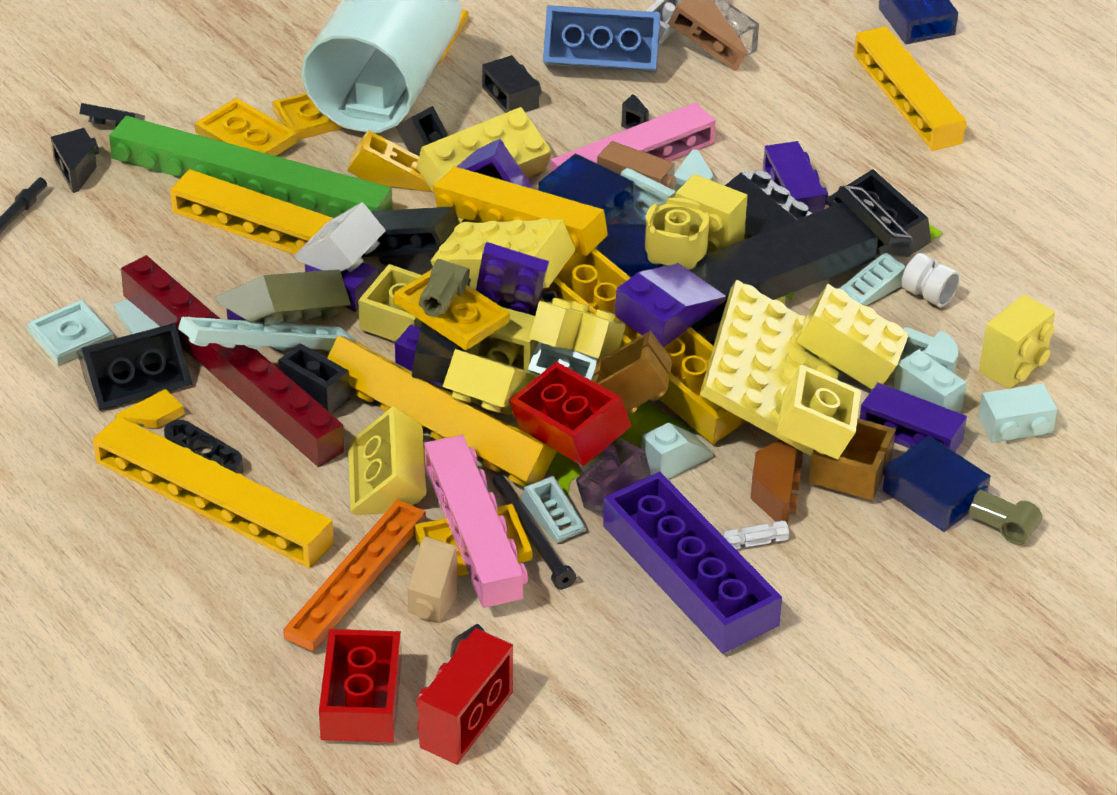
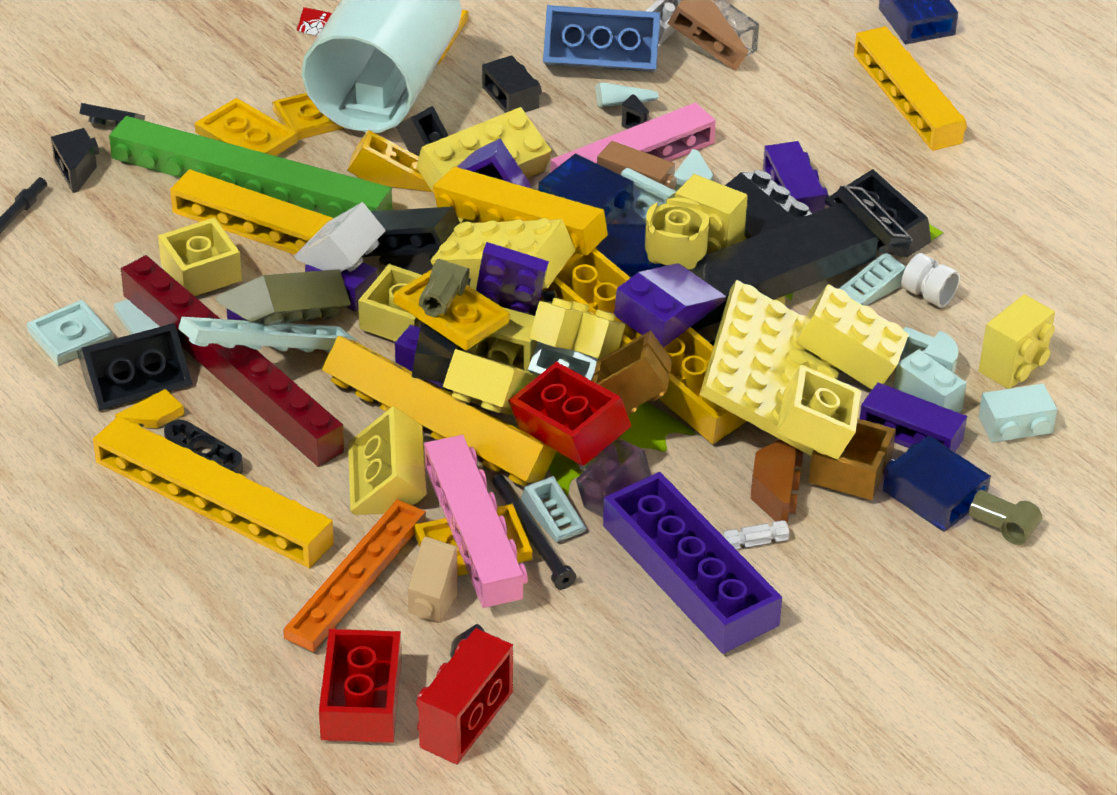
black brick [278,343,350,414] -> none
light aqua slope [640,423,713,479] -> none
none -> light yellow brick [158,217,242,296]
none -> red sticker [297,7,332,36]
none -> light aqua slope [595,82,659,108]

